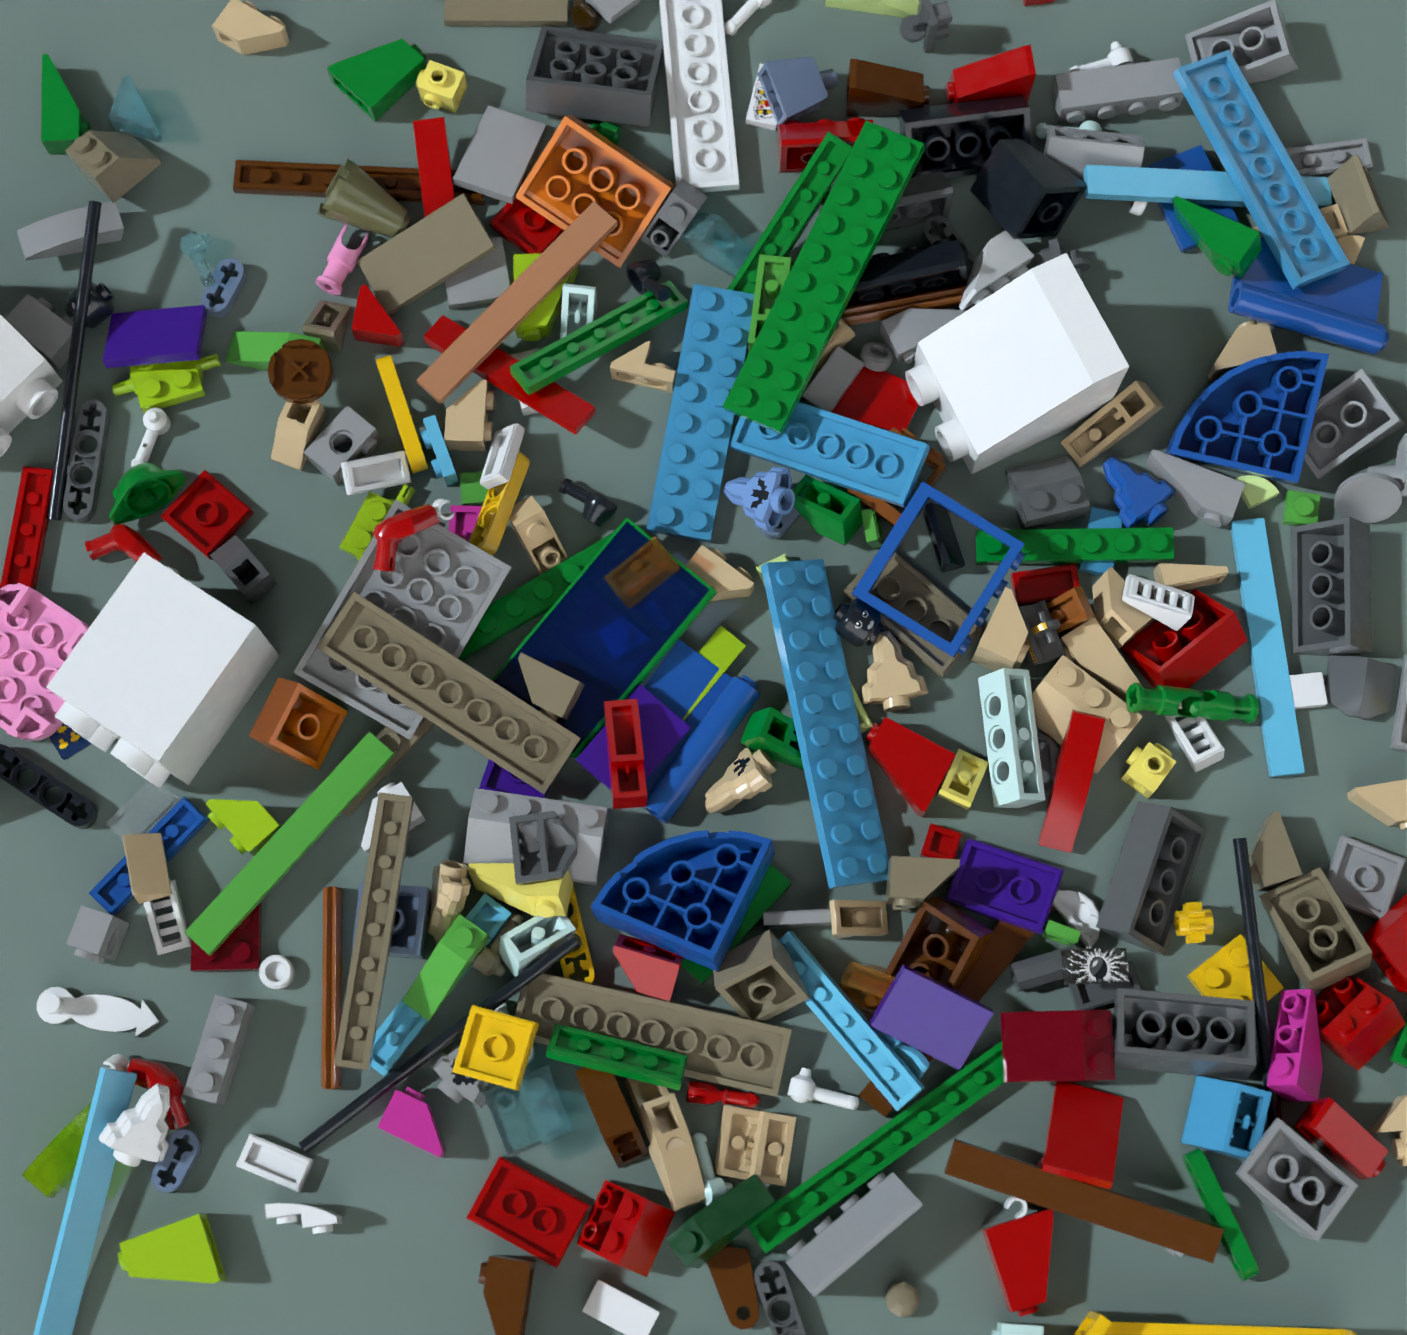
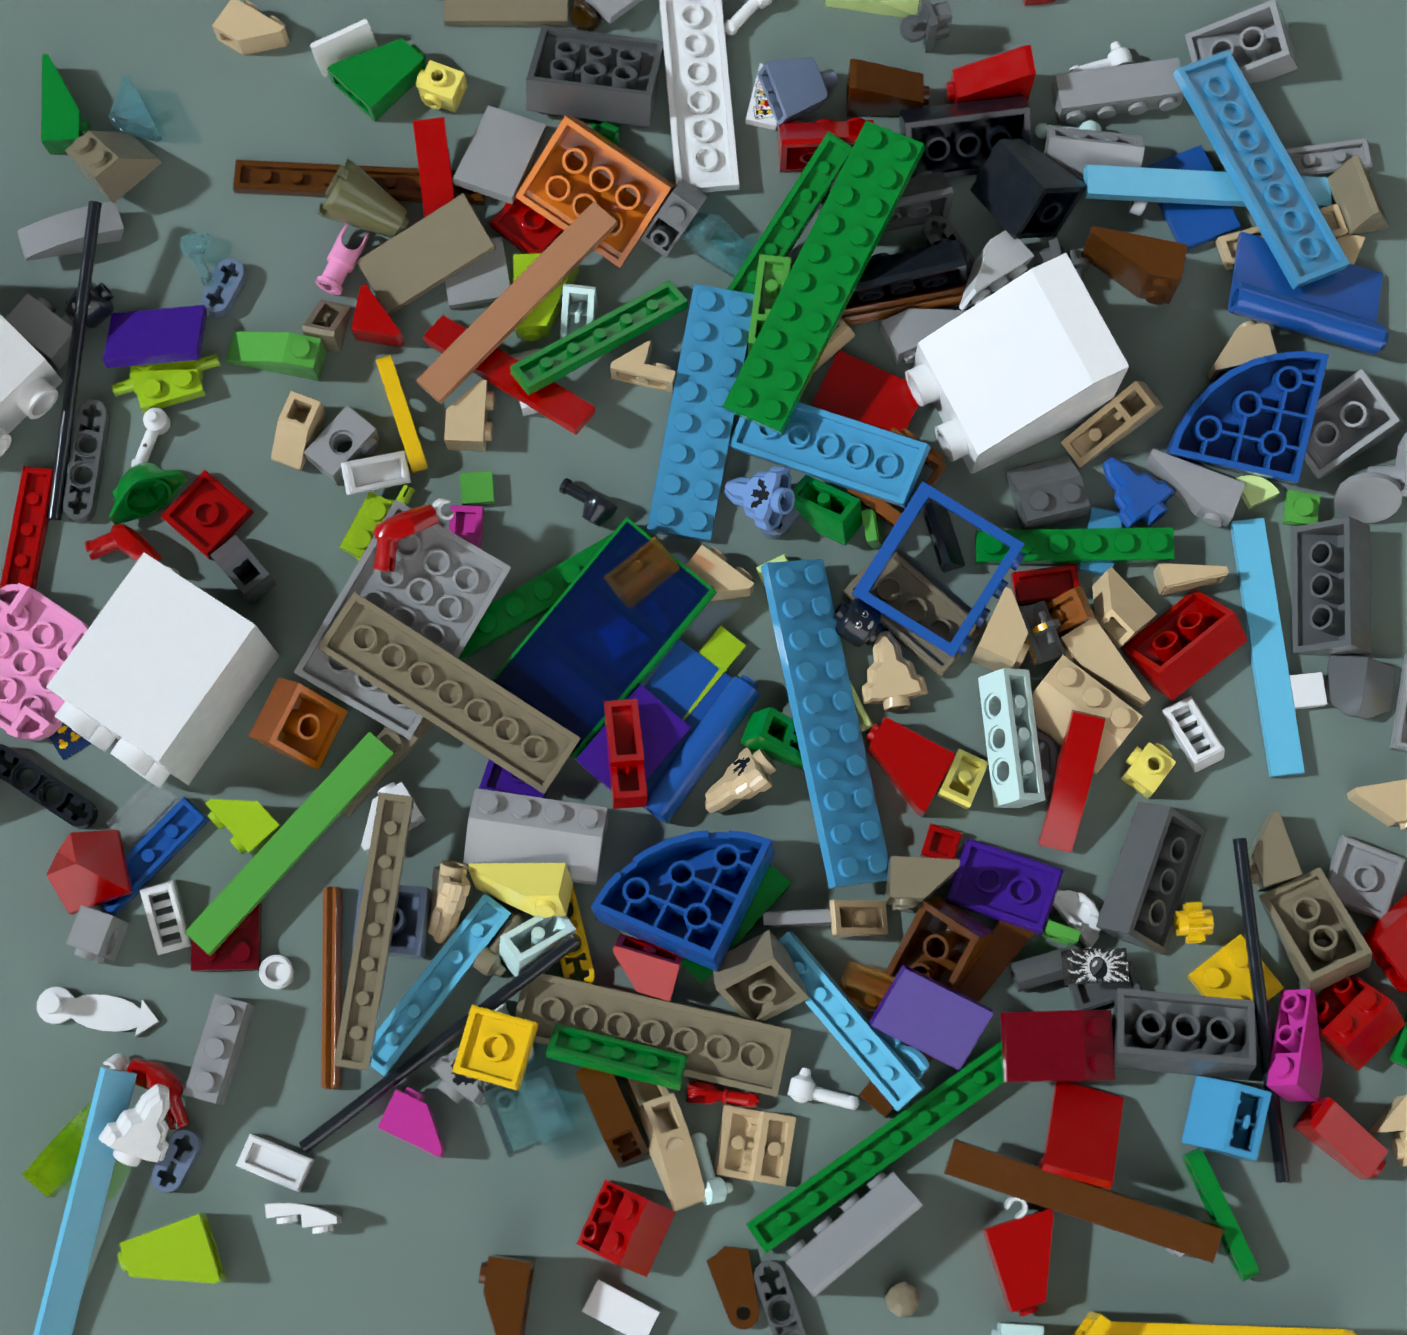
tan slope [123,833,172,904] -> none
reddish brown tile [267,339,334,405] -> none
bright green slope [402,914,491,1021] -> none
medium azure plate [420,415,459,487] -> none
red tile [466,1156,590,1268] -> none
yellow beam [469,451,530,556] -> none
white tile [480,423,525,489] -> none
tan slope [509,495,569,575] -> none
dark grey slope [509,811,577,885] -> none
dark tan slope [518,653,585,722] -> none
black bar [626,260,671,302] -> none
dark green slope [666,1174,777,1268] -> none
light grey tile [801,346,864,412] -> none
light grey tile [859,342,893,372] -> none
white slope [1122,574,1195,631] -> none
green piece [1126,683,1259,724] -> none
green slope [1172,196,1262,279] -> none
light grey slope [1235,1118,1358,1241] -> none
none -> red slope [46,829,132,915]
none -> white slope [310,19,378,77]
none -> reddish brown slope [1081,226,1188,305]

